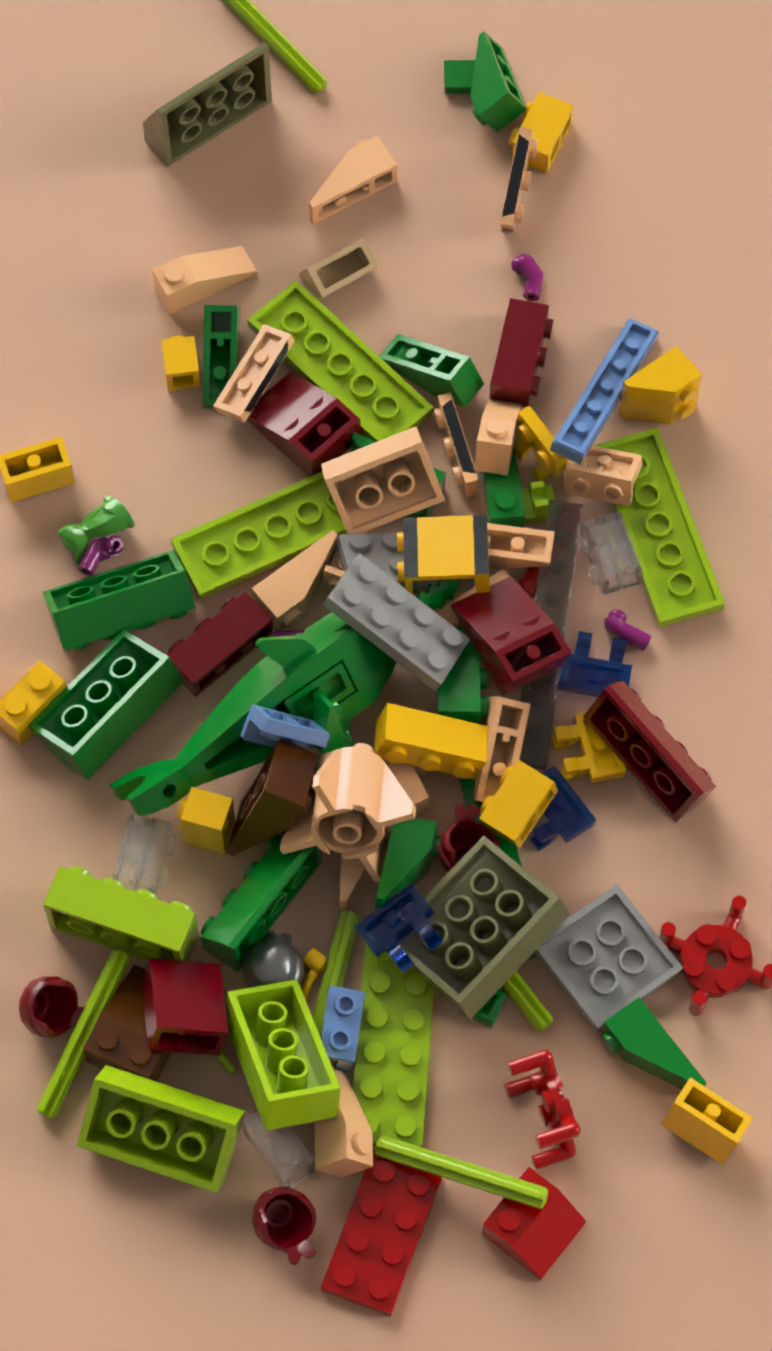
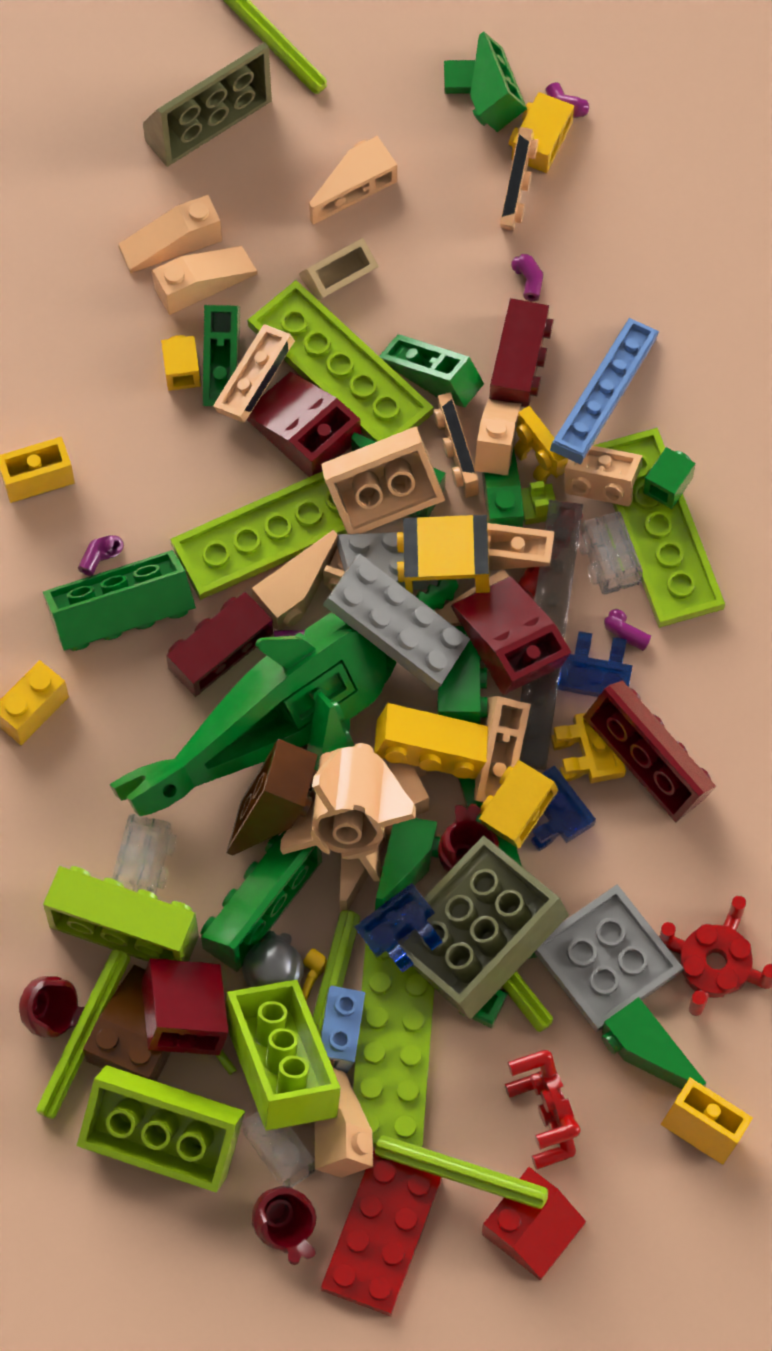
green slope [28,629,183,780] -> none
bright green animal [58,495,135,564] -> none
yellow brick [177,787,235,855] -> none
medium blue bracket [241,704,330,750] -> none
yellow slope [619,346,702,424] -> none
none -> light nougat slope [119,195,222,273]
none -> magenta arm [545,82,589,118]
none -> green brick [643,447,696,509]

